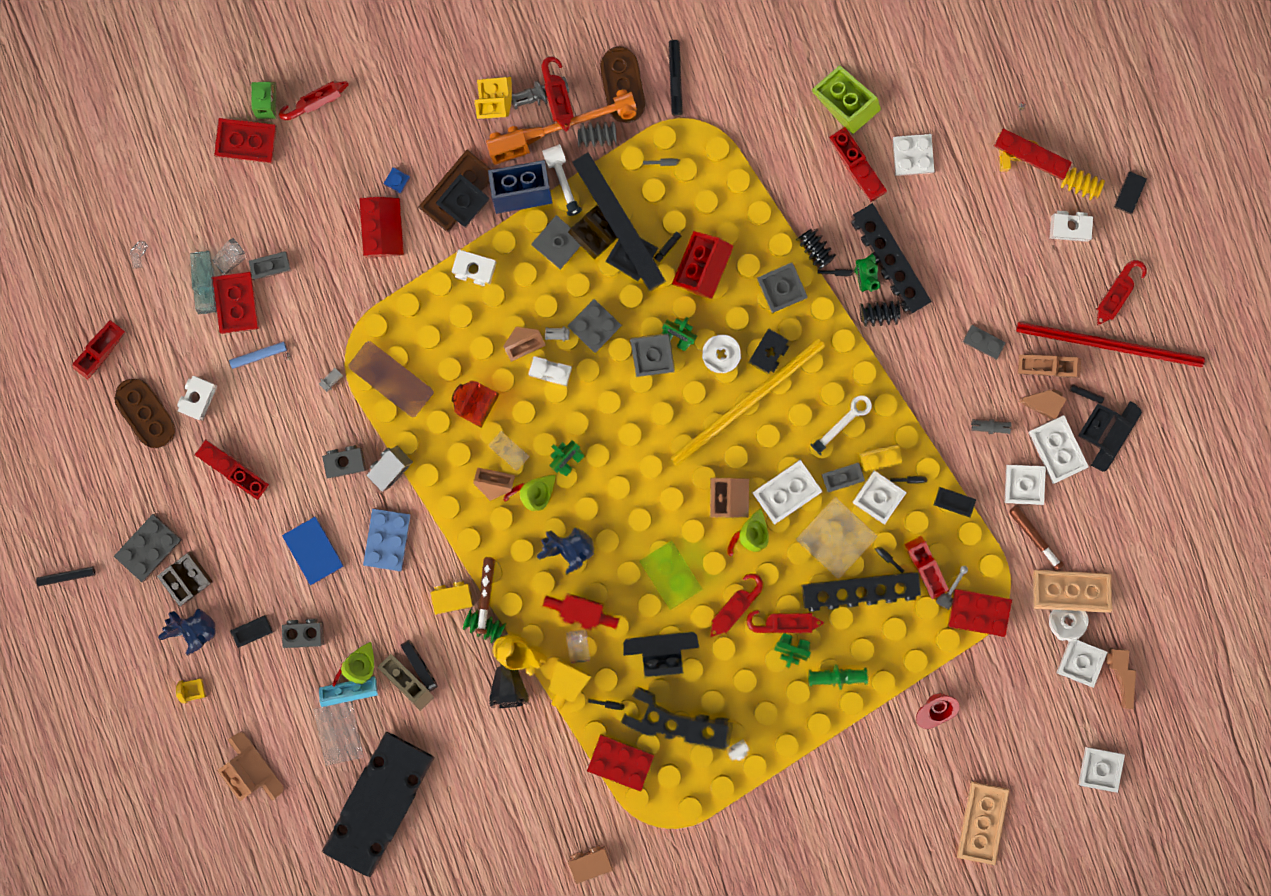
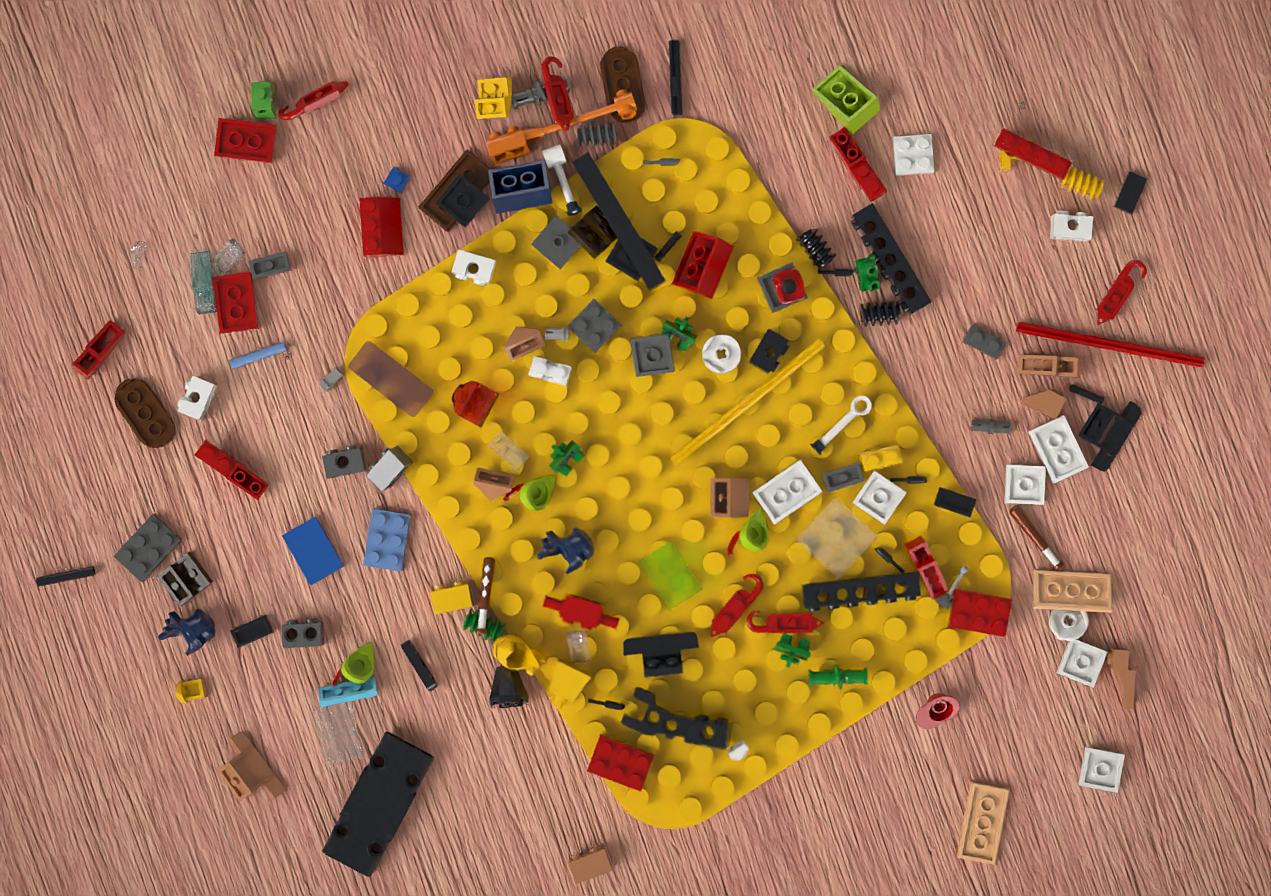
dark tan slope [378,654,434,711] -> none
none -> red piece [773,268,805,304]

